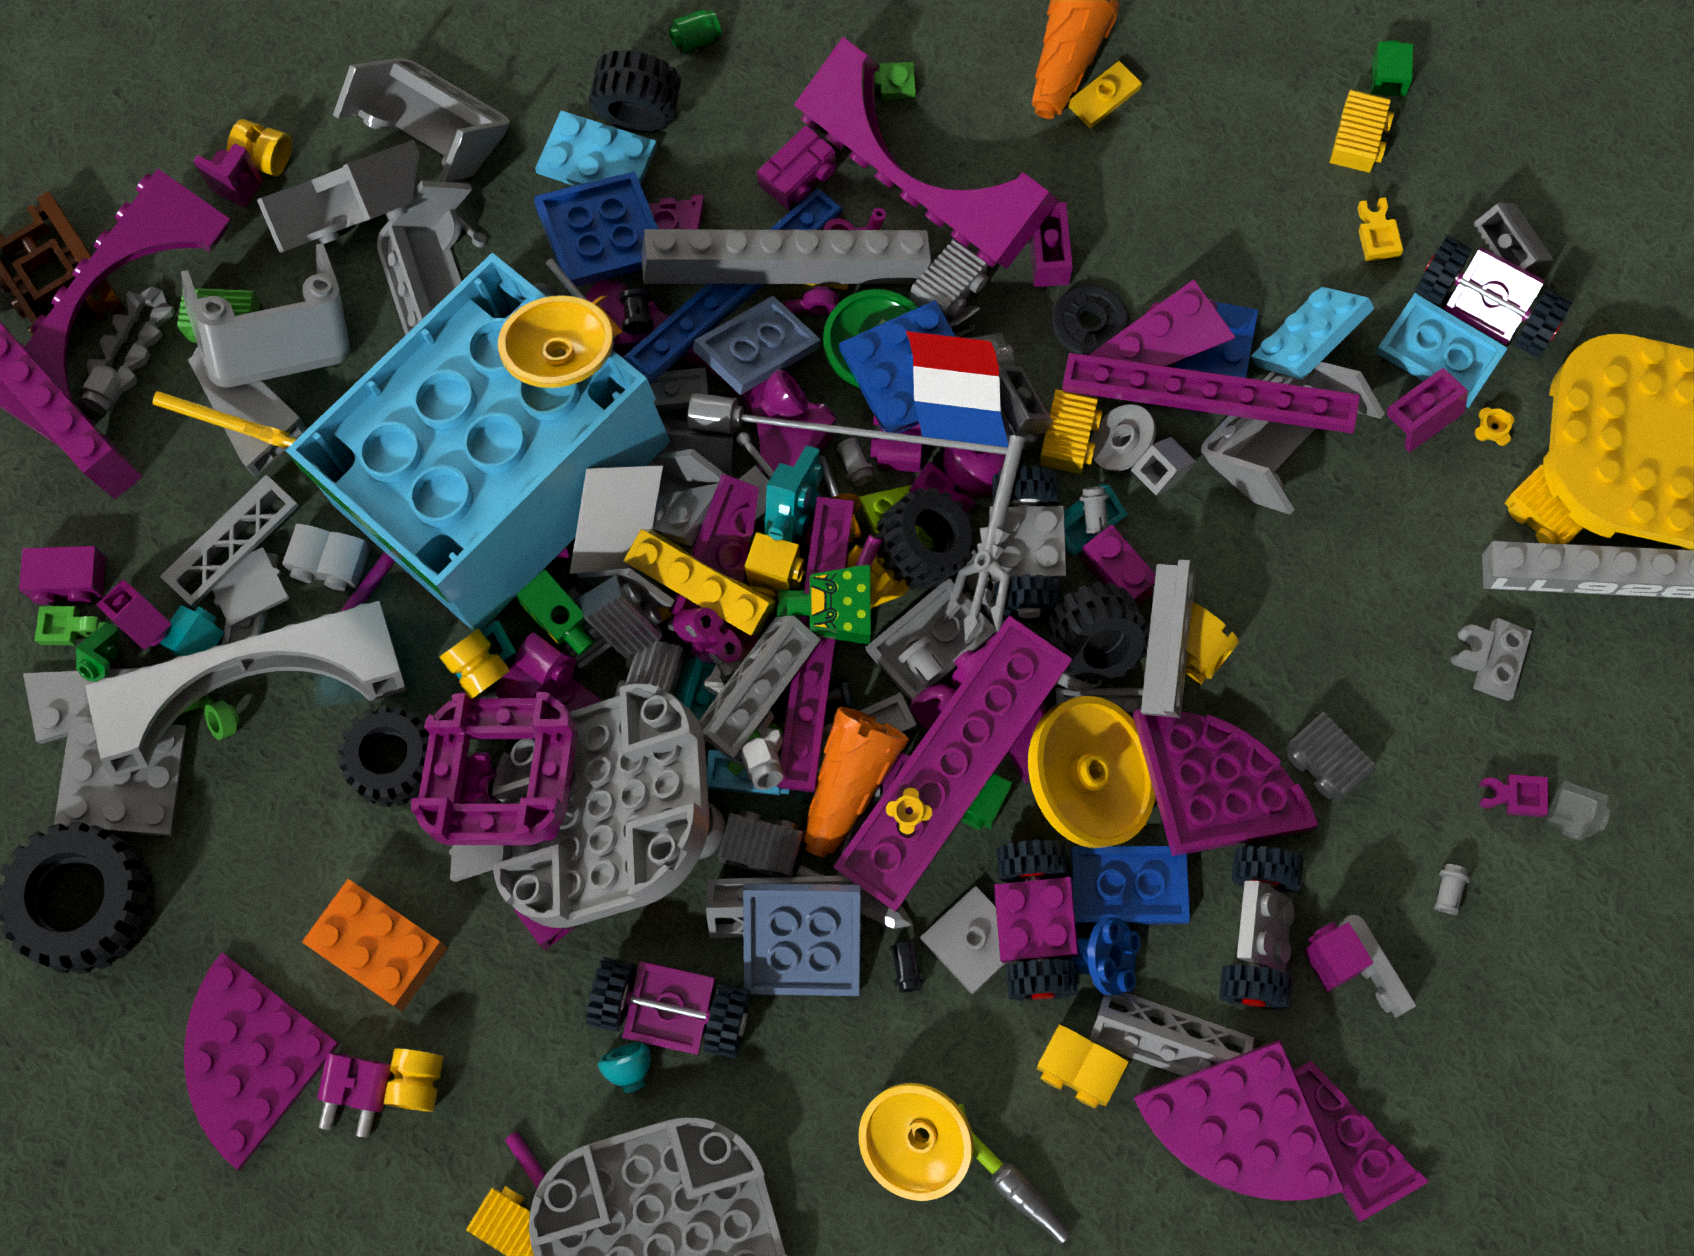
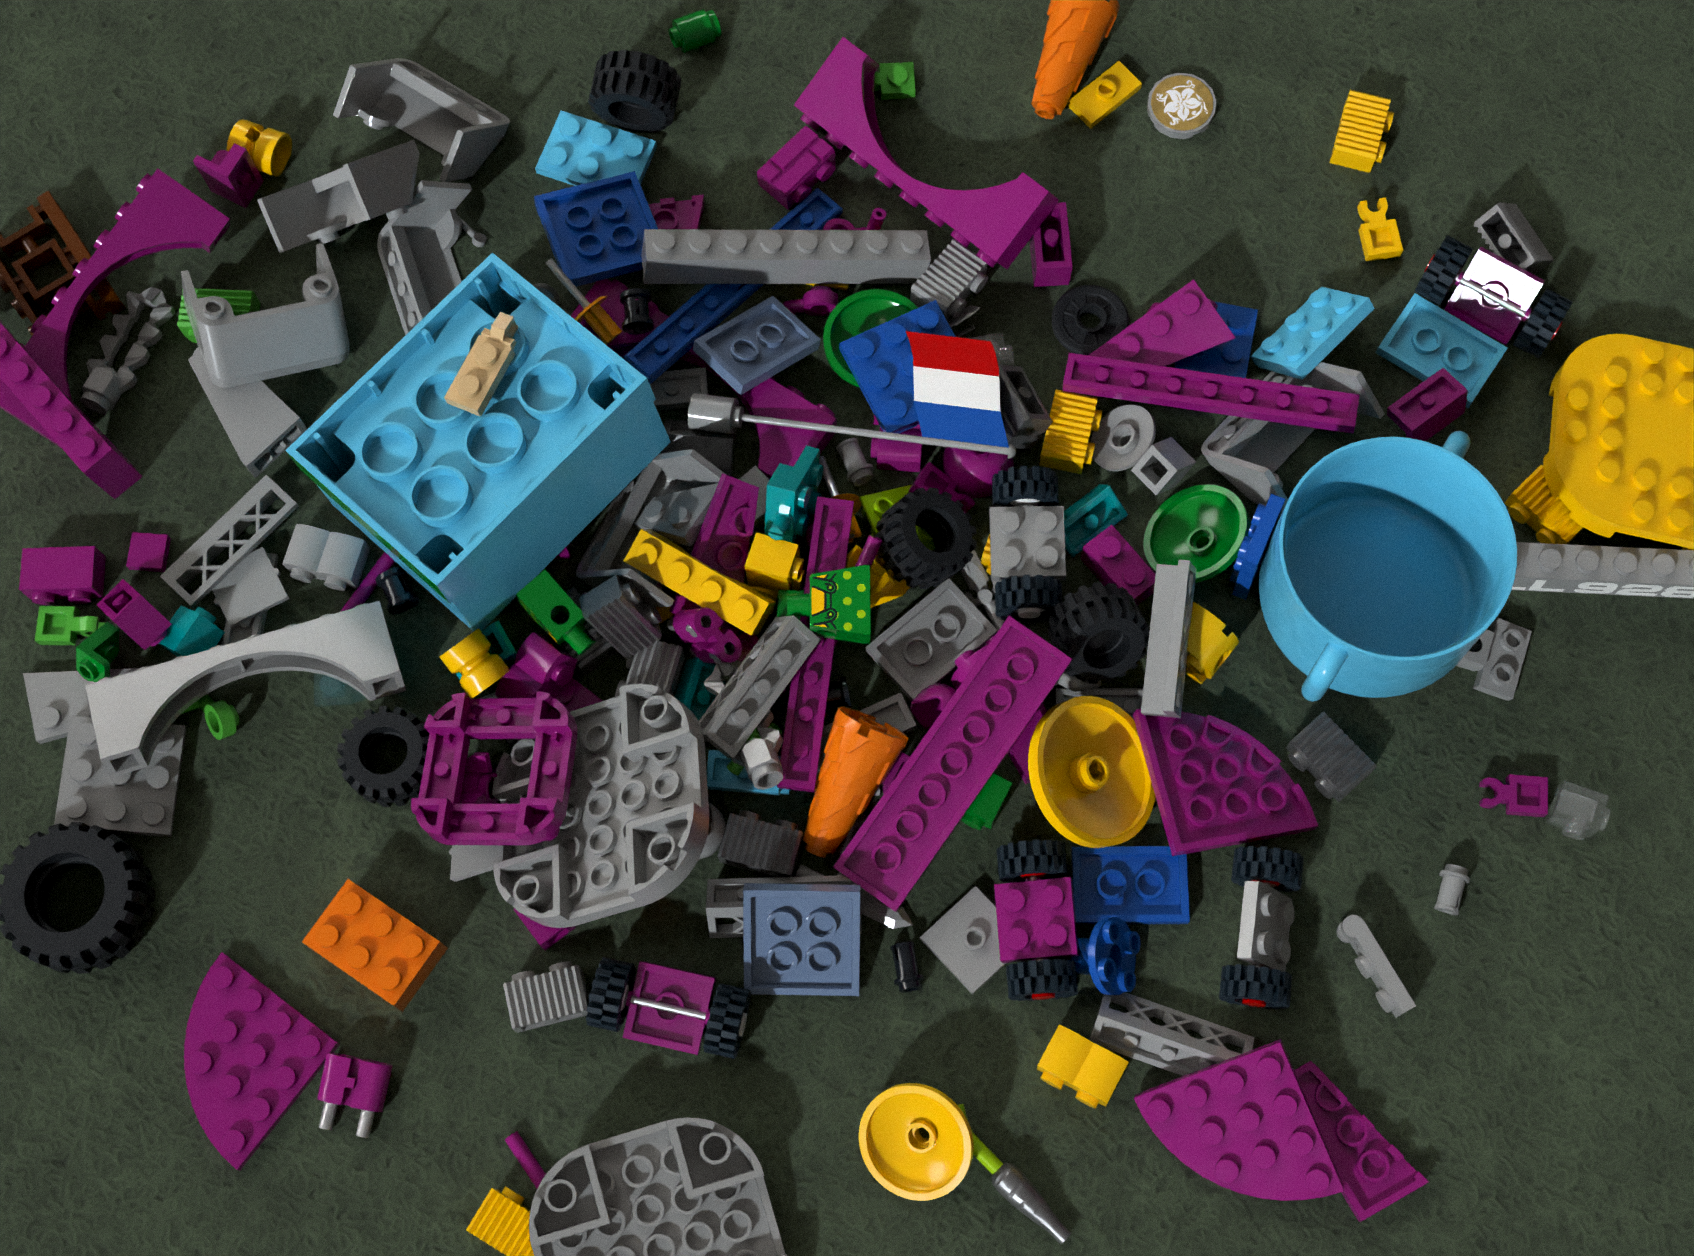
yellow piece [153,391,298,448] -> none
yellow wheel [383,1049,444,1112] -> none
yellow dish [498,295,613,388] -> none
white sticker [570,465,663,574] -> none
teal brick [597,1042,651,1093] -> none
light grey hinge [736,432,774,478] -> none
magenta brick [759,369,808,417] -> none
yellow plate [886,788,932,834] -> none
light grey bush [898,636,947,686] -> none
light grey piece [942,435,1025,644] -> none
light grey pin [1080,486,1109,533] -> none
magenta brick [1303,922,1374,992] -> none
green brick [1371,40,1413,97] -> none
yellow plate [1475,407,1515,446] -> none
none -> magenta tile [126,532,171,572]
none -> black bush [375,567,419,615]
none -> tan hinge [444,312,518,416]
none -> light grey brick [503,961,589,1033]
none -> green dish [1143,484,1250,583]
none -> tile [1147,73,1216,139]
none -> blue plate [1229,493,1285,600]
none -> medium azure piece [1259,431,1517,702]

